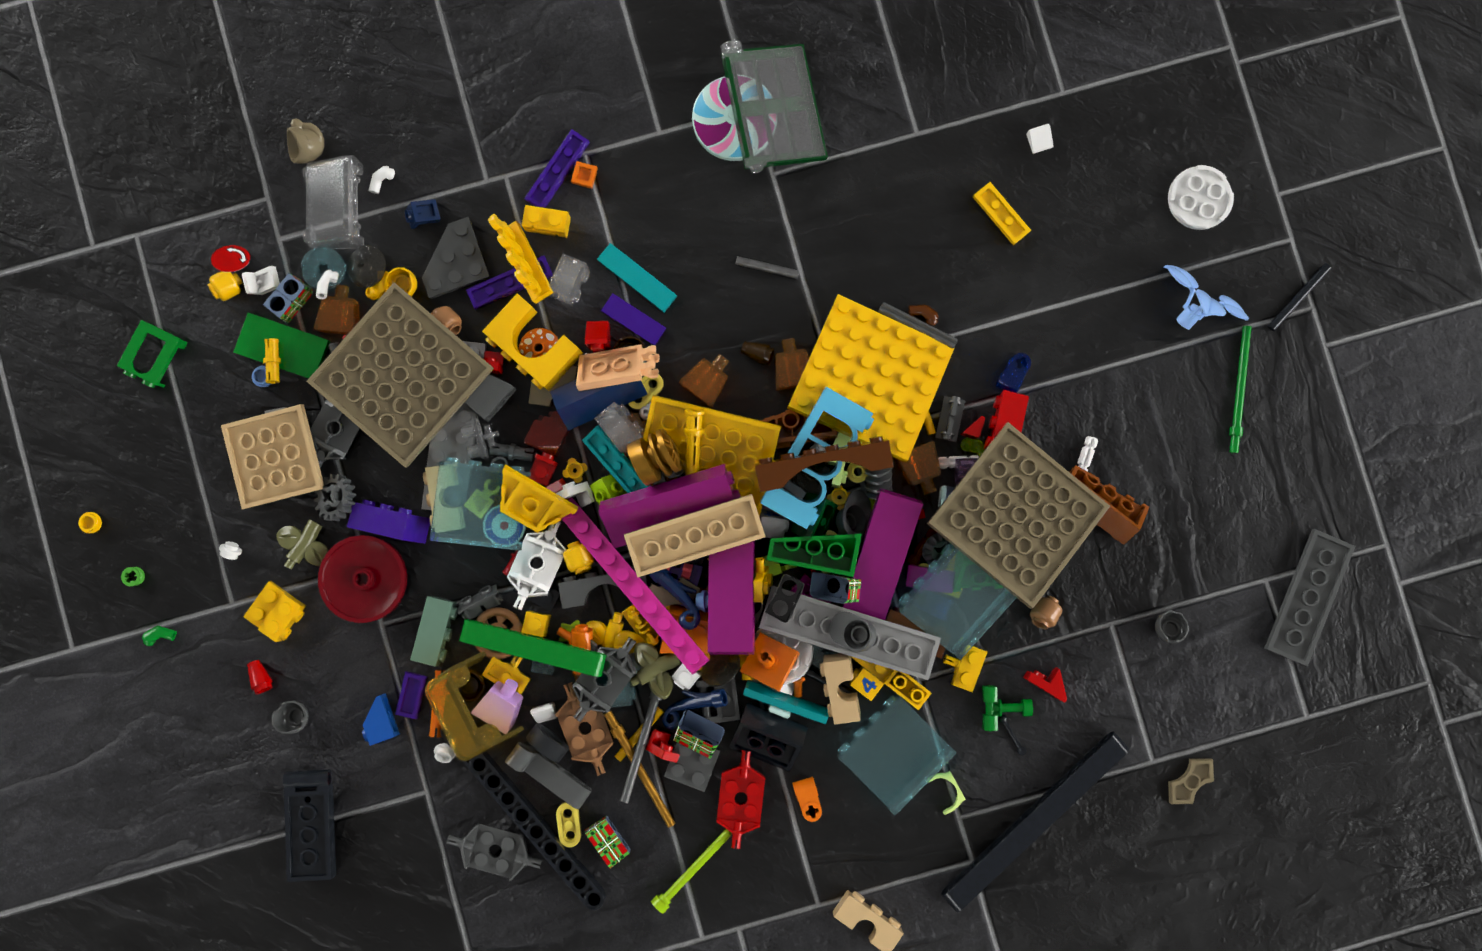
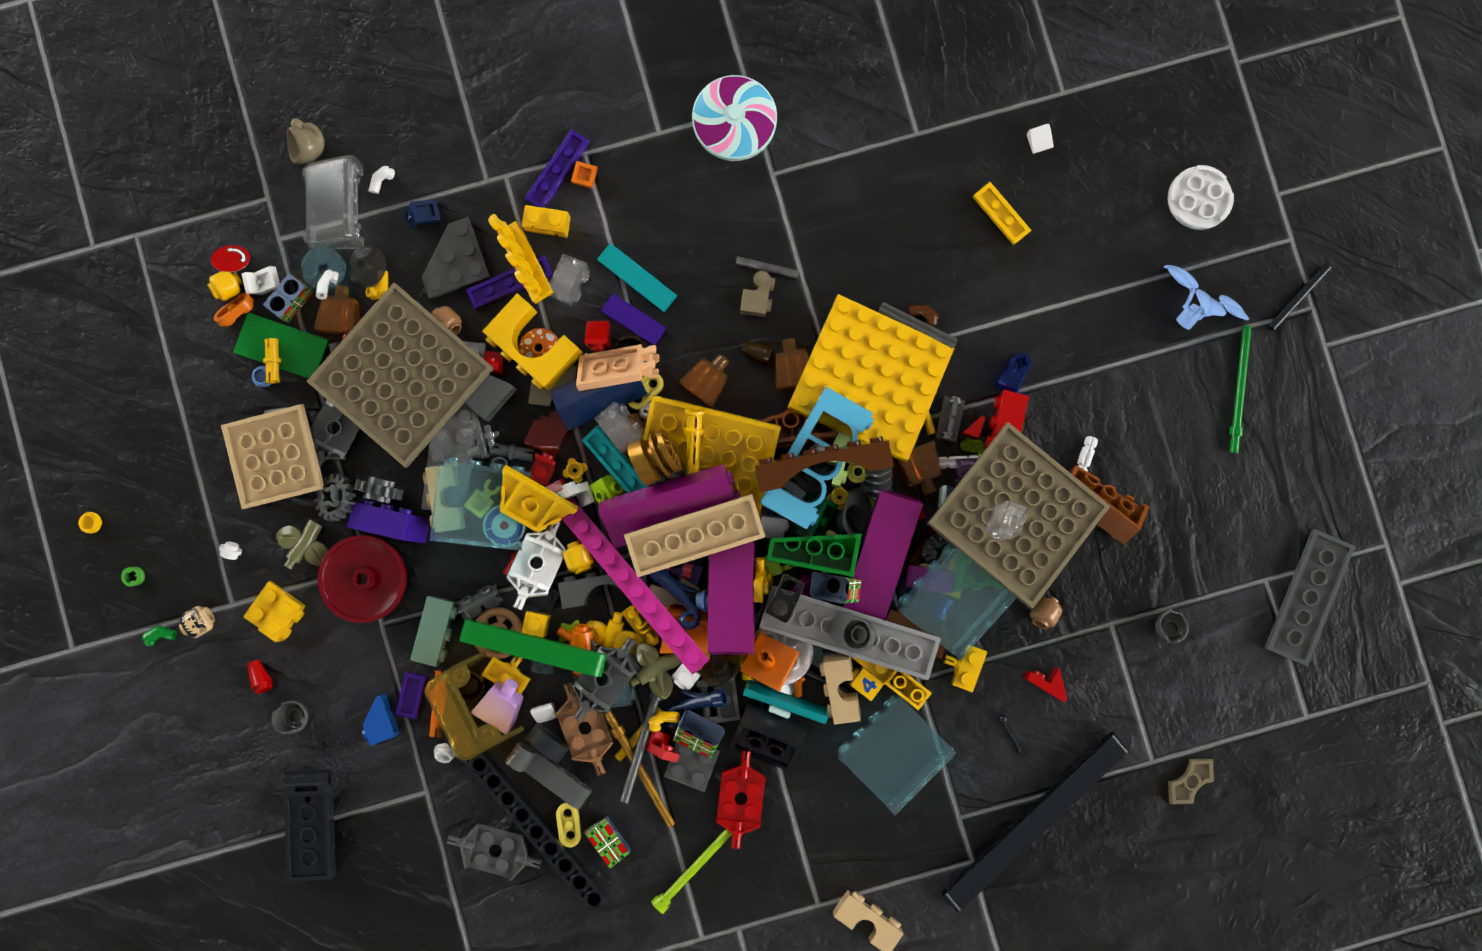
green panel [117,320,188,388] -> none
yellow hair [385,267,417,296] -> none
clear door [720,40,828,173] -> none
orange piece [792,777,822,822] -> none
yellowish green cap [925,771,966,815] -> none
green bar [982,685,1033,731] -> none
none -> tan head [179,606,215,638]
none -> orange plate [213,292,254,327]
none -> dark grey gear [354,476,404,503]
none -> yellow arm [648,711,680,732]
none -> dark tan brick [740,271,775,317]
none -> clear brick [986,500,1029,541]

